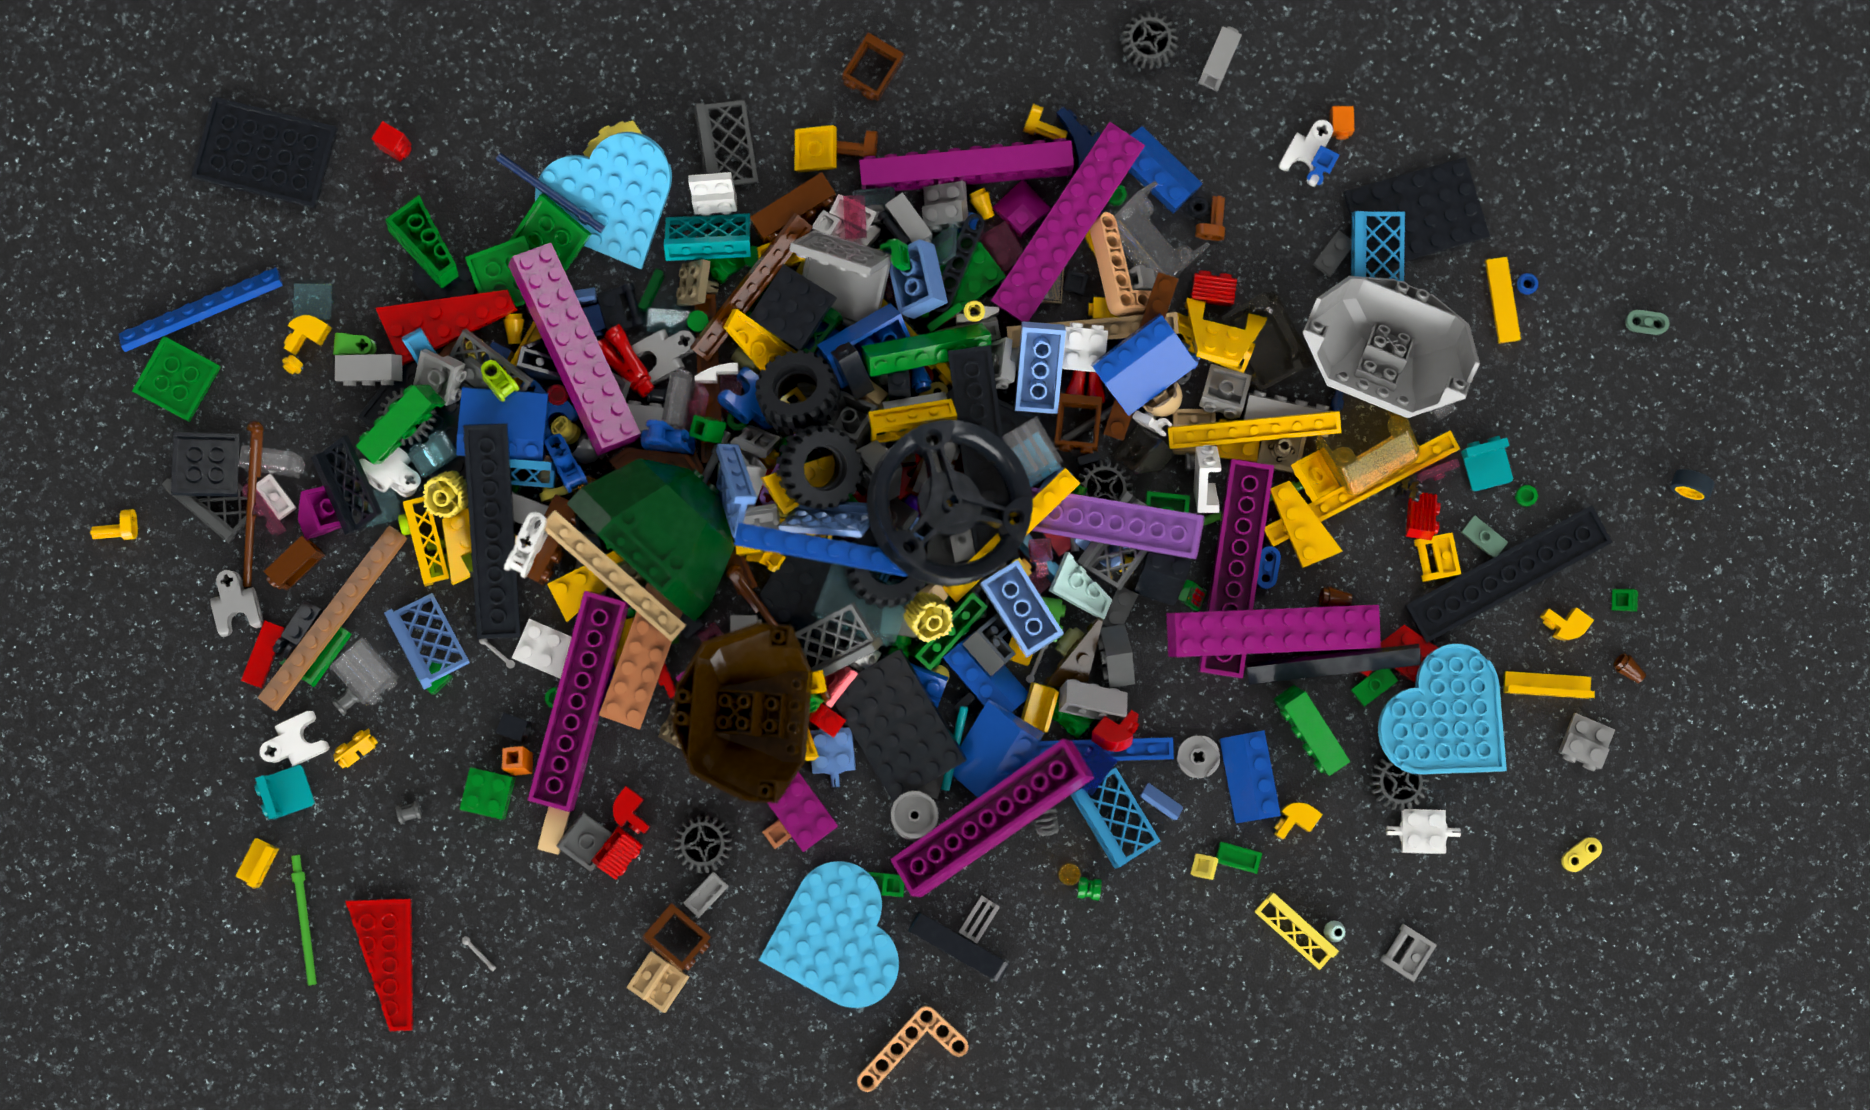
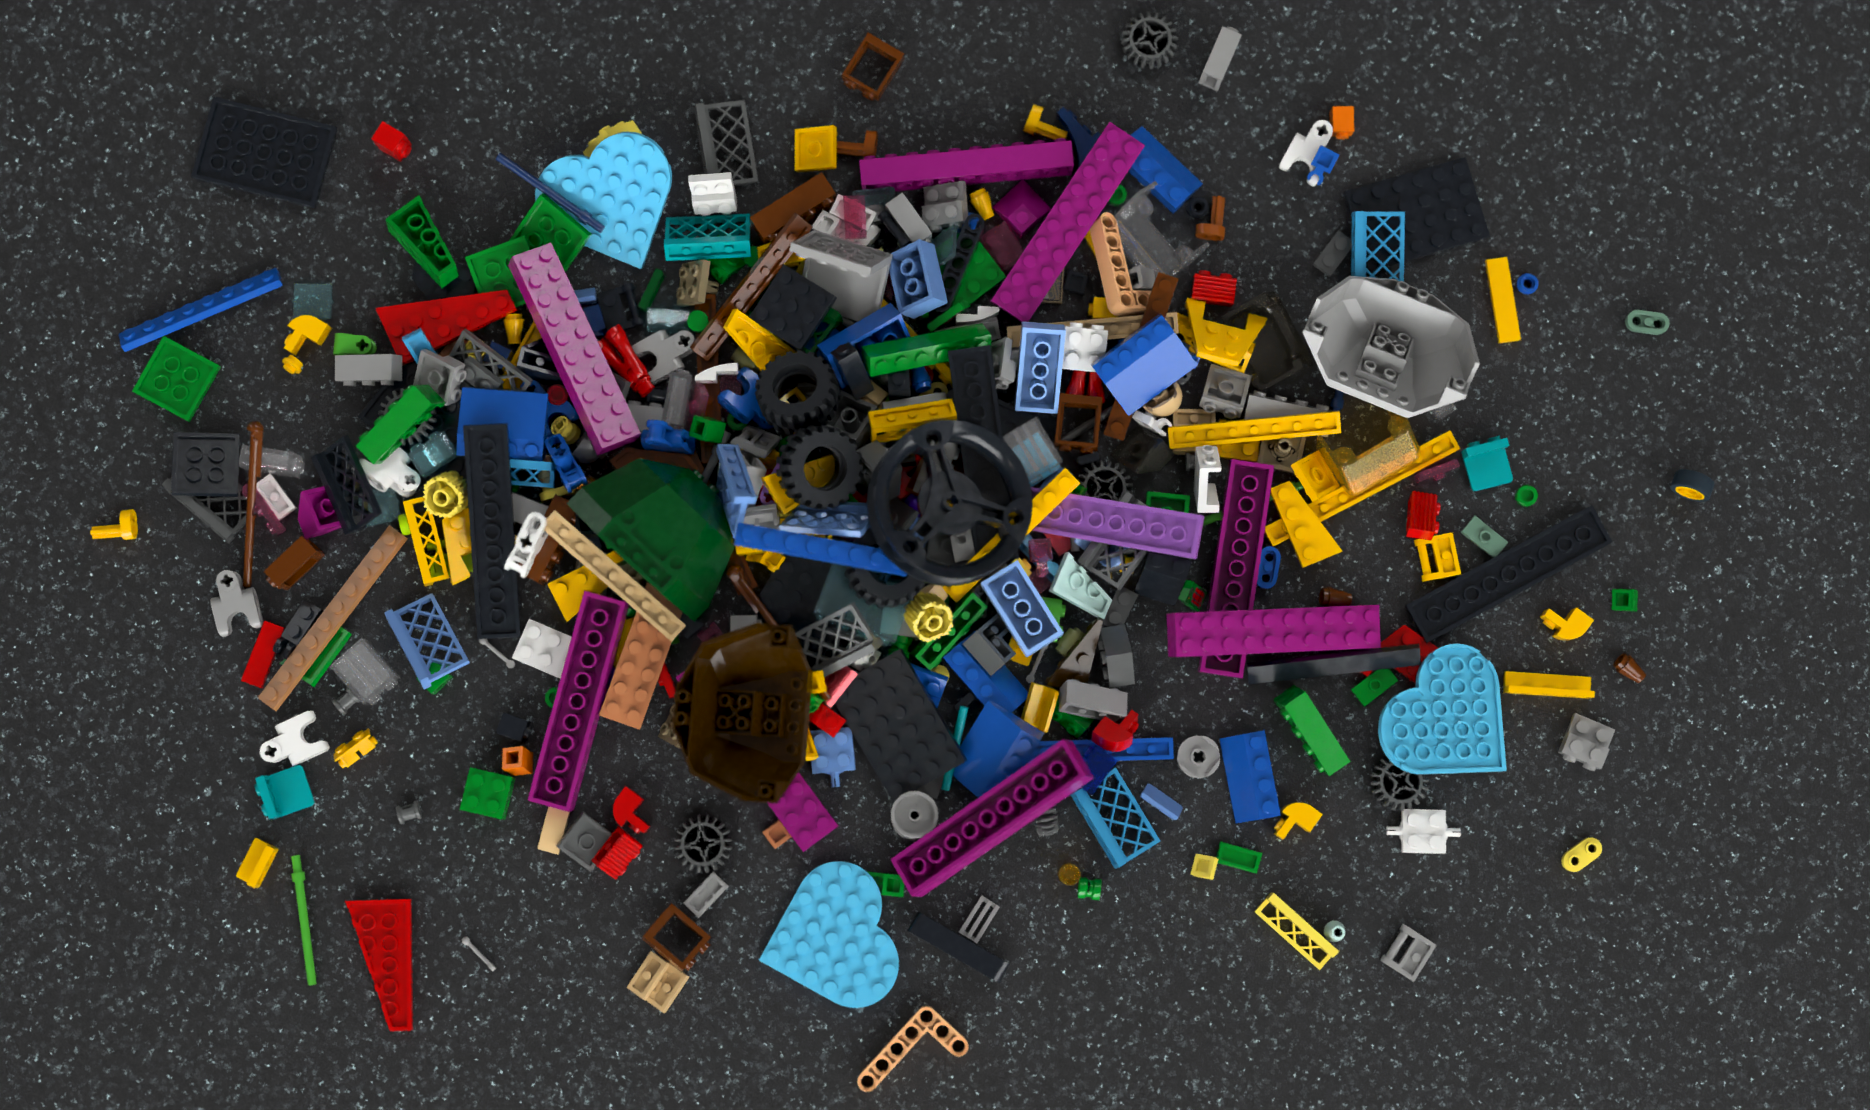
lime piece [481,360,520,403] -> none
green bracket [880,239,911,271] -> none
light yellow cone [964,300,985,322] -> none
black animal [1395,474,1423,502] -> none

